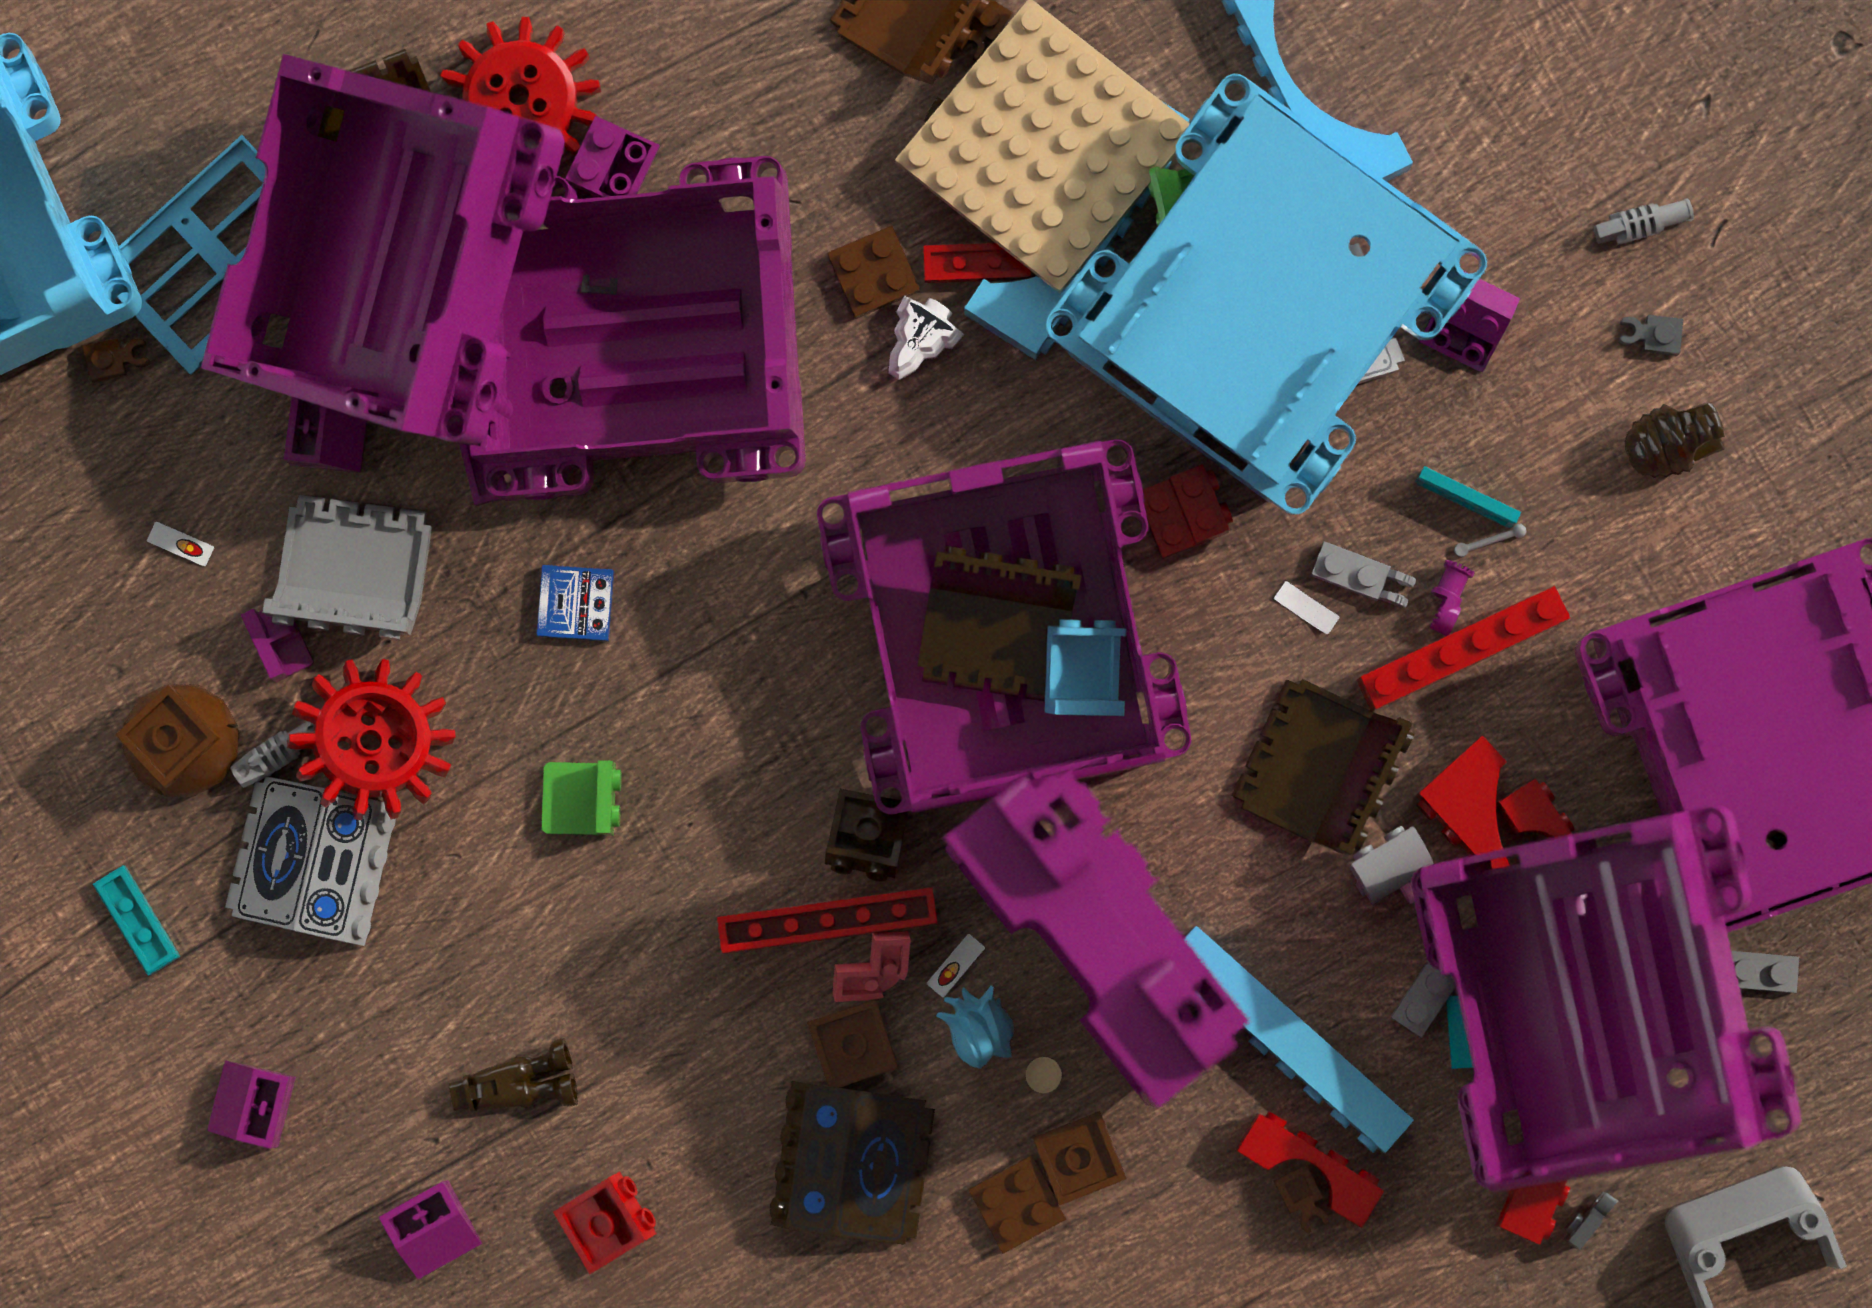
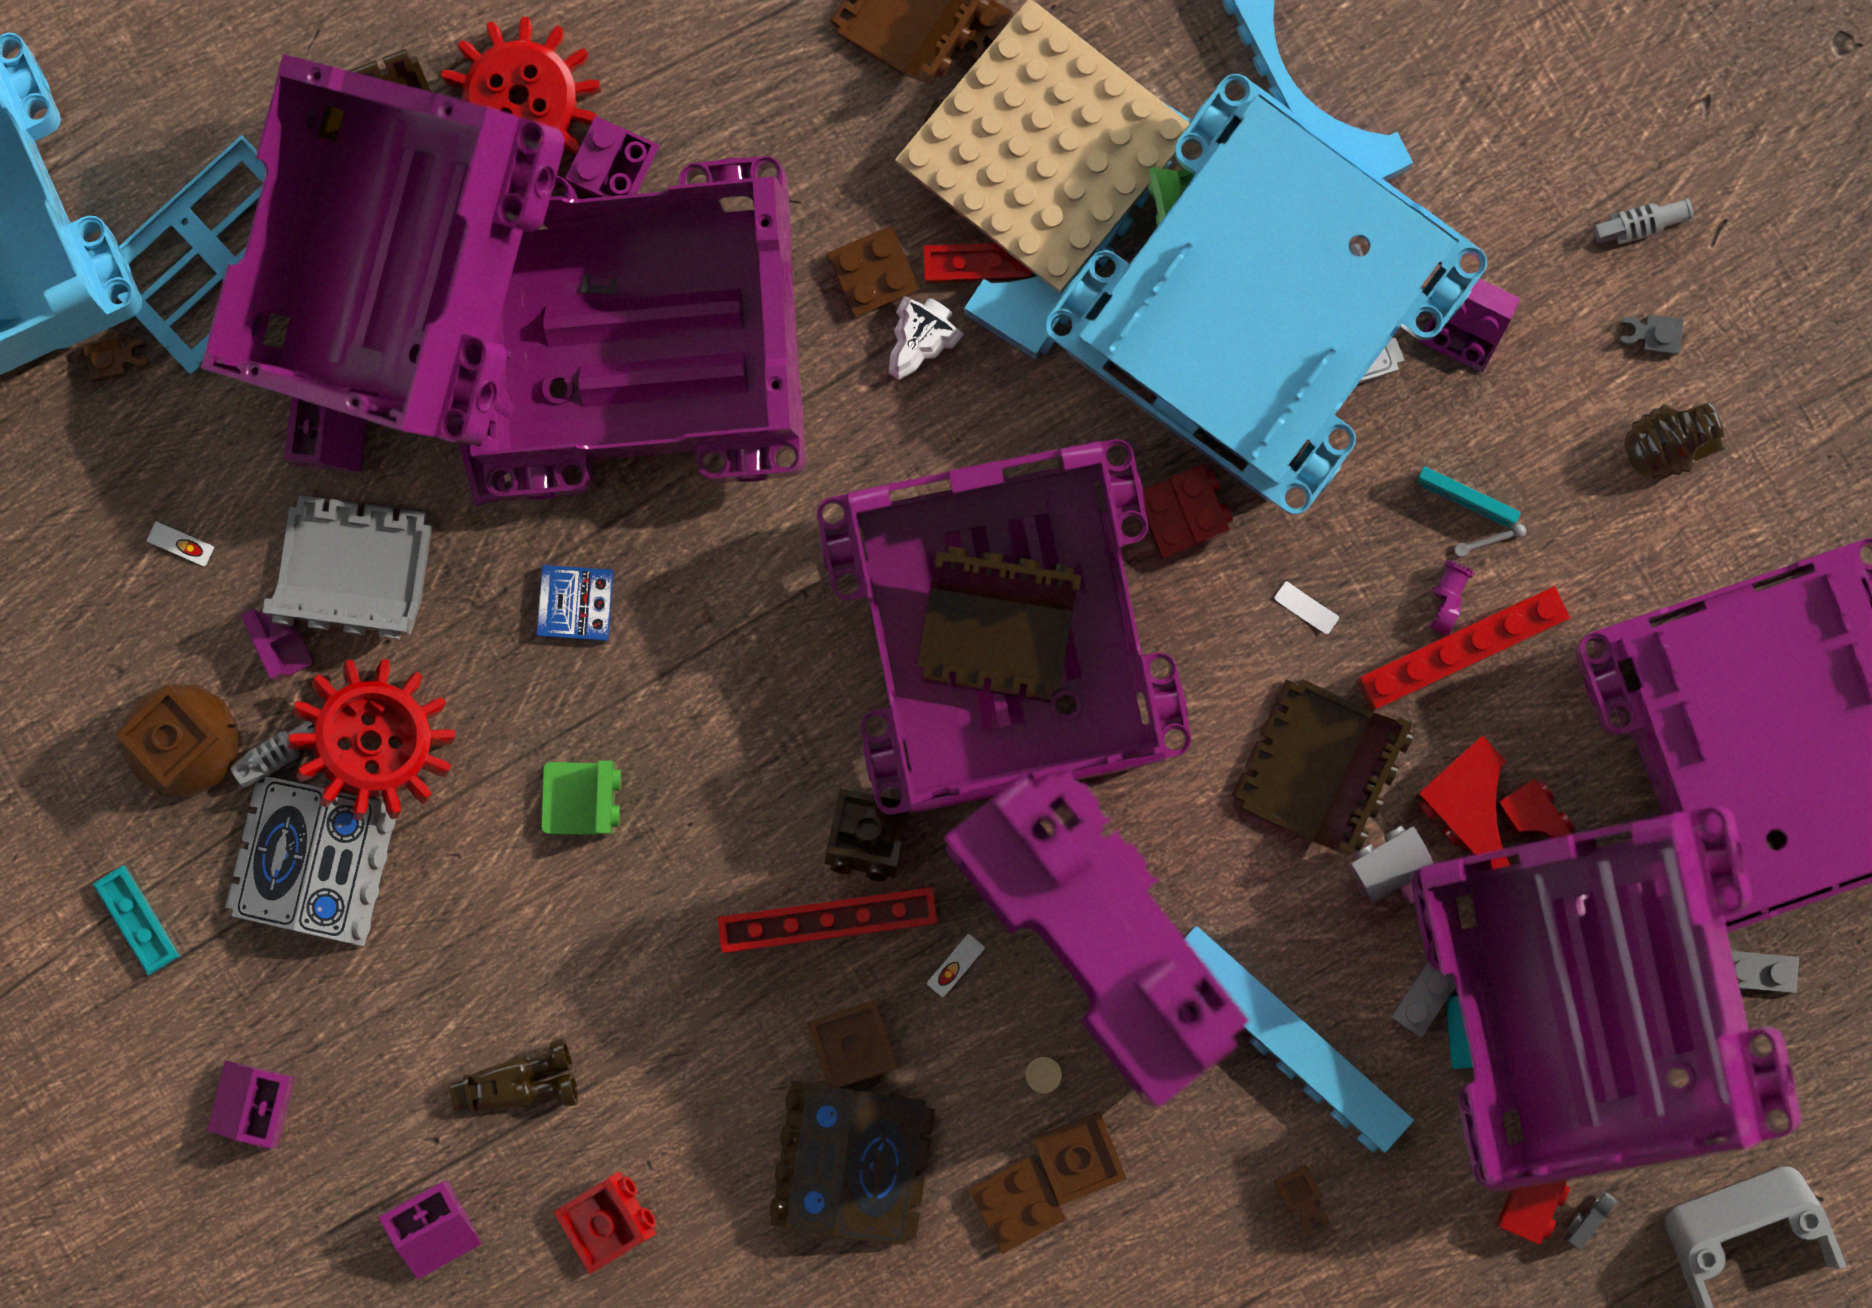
coral plate [832,931,911,1002] -> none
medium azure hair [936,985,1014,1069] -> none
medium azure panel [1045,619,1126,716] -> none
red arch [1235,1111,1384,1228] -> none
light grey hinge [1310,541,1416,608] -> none

